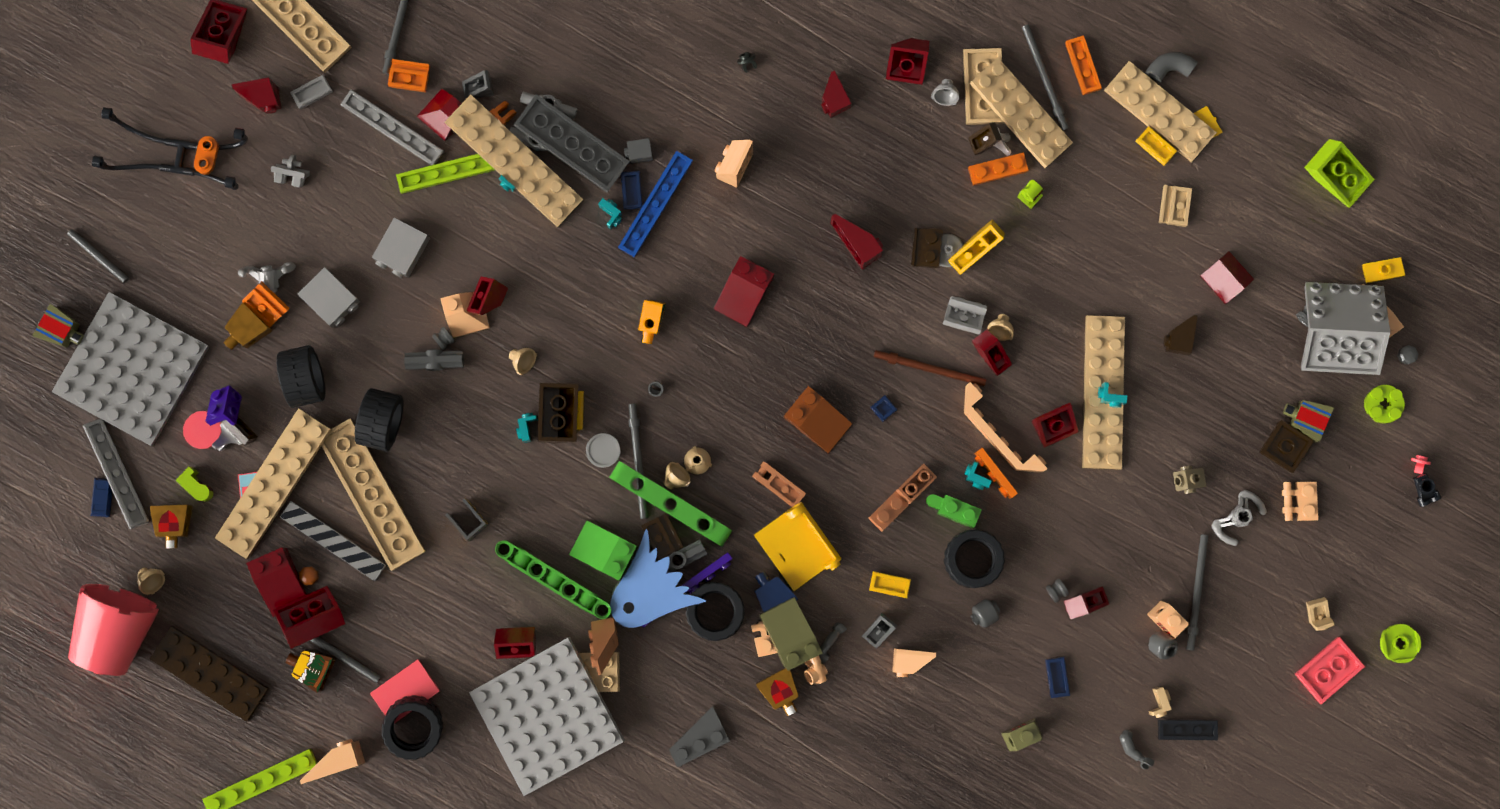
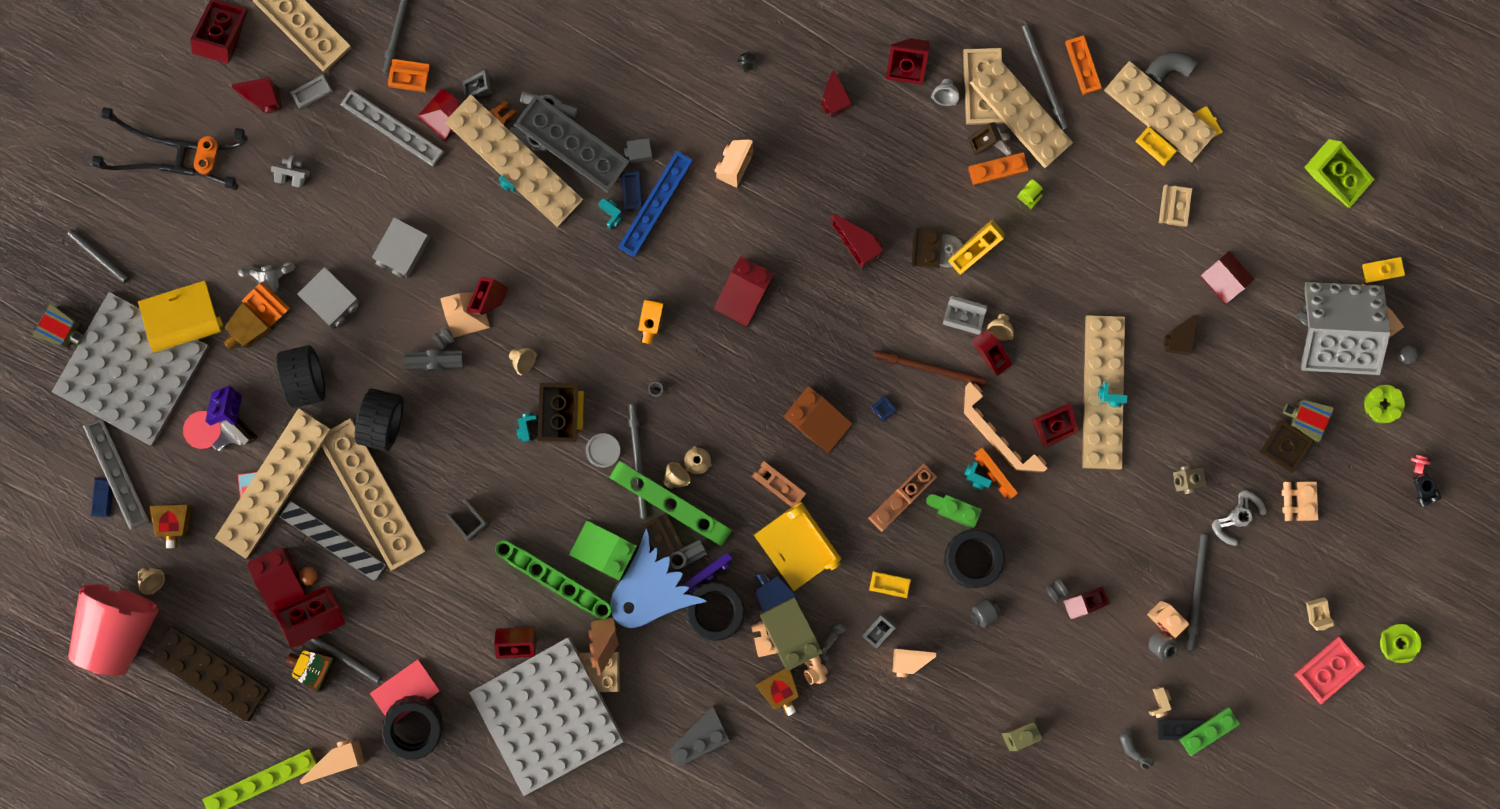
lime leg [175,466,213,502] -> none
lime plate [396,154,495,194] -> none
dark blue tile [1045,657,1070,698] -> none
none -> yellow door [138,280,224,353]
none -> bright green plate [1179,707,1240,756]

